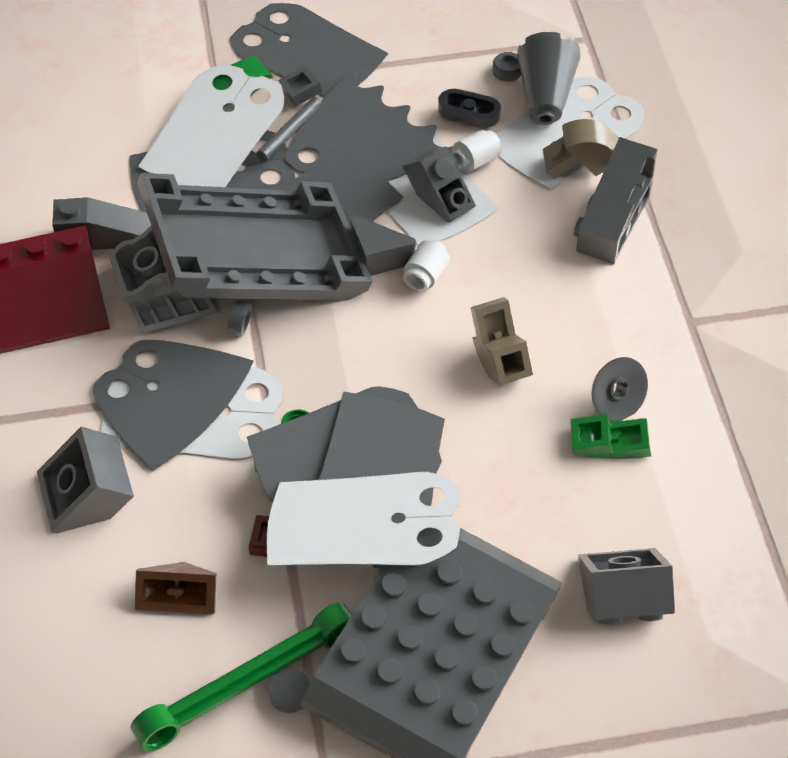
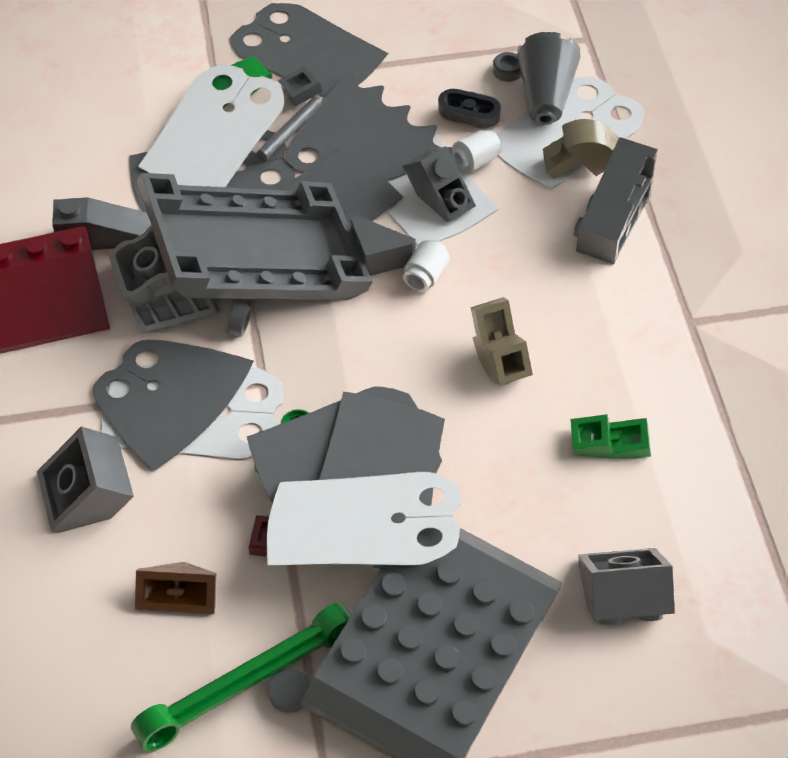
dark grey piece [591,357,648,422] -> none

